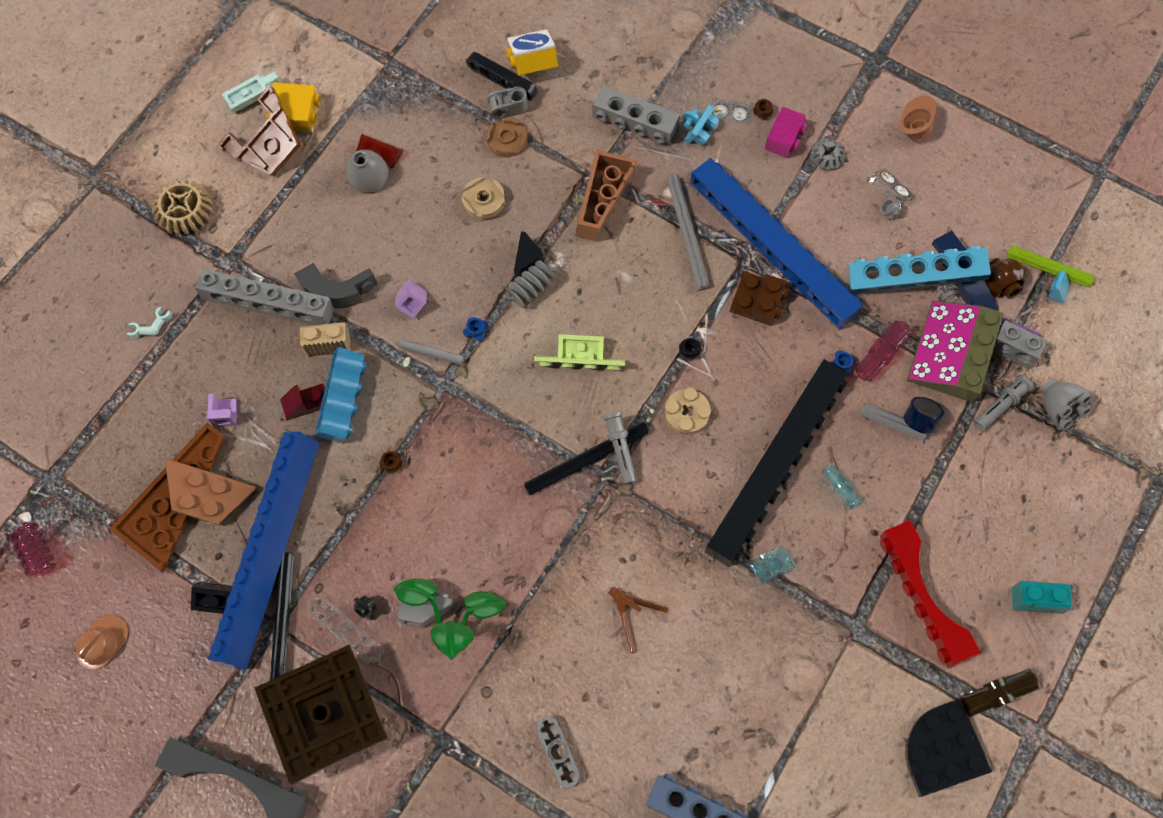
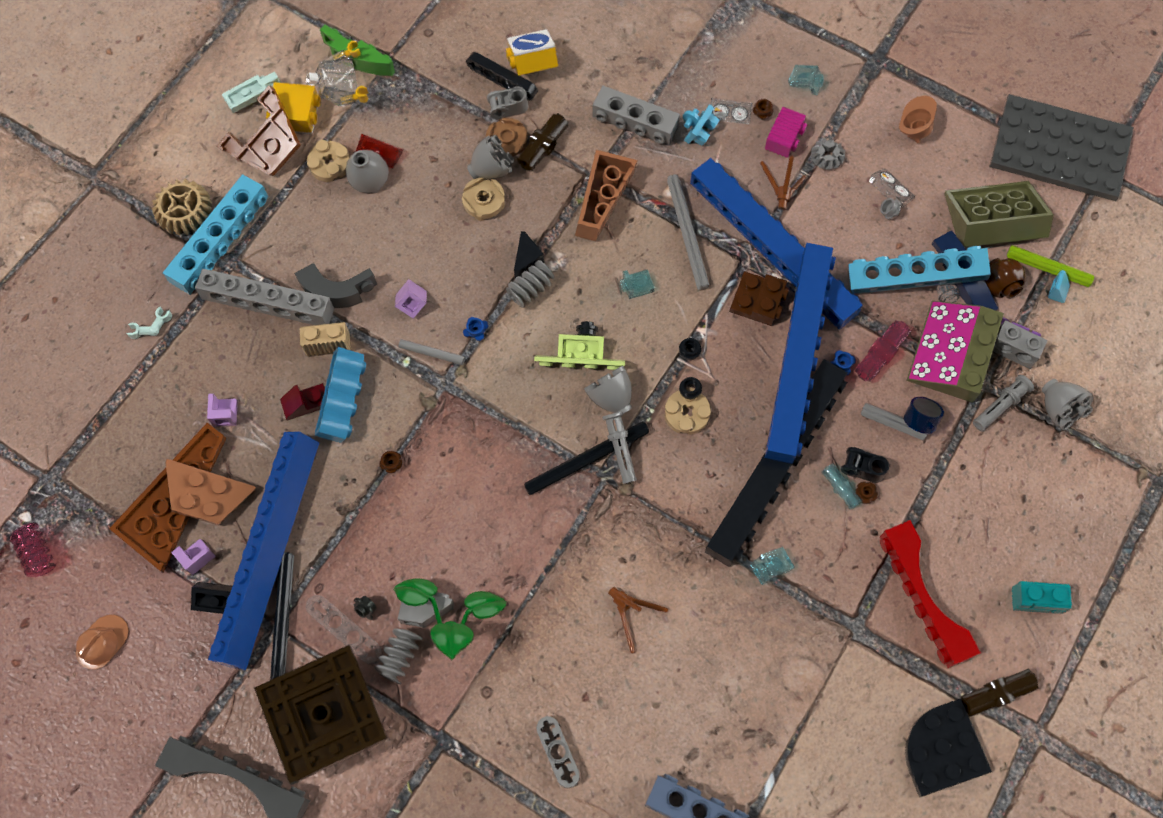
none -> medium azure brick [163,174,268,295]
none -> lavender panel [171,539,216,575]
none -> clear torso [306,41,368,106]
none -> tan plate [307,140,350,182]
none -> bright green slope [320,25,395,76]
none -> light grey piece [374,628,423,685]
none -> light grey piece [467,134,515,179]
none -> dark brown piece [517,113,568,171]
none -> black plate [576,321,598,336]
none -> light grey piece [584,365,632,414]
none -> clear light blue bracket [620,269,655,299]
none -> black plate [679,377,702,400]
none -> dark orange plant [760,156,806,210]
none -> blue brick [764,243,836,464]
none -> clear light blue bracket [788,65,824,95]
none -> black piece [841,447,889,483]
none -> reddish brown plate [855,481,878,504]
none -> olive slope [945,181,1054,247]
none -> dark grey plate [989,94,1134,201]

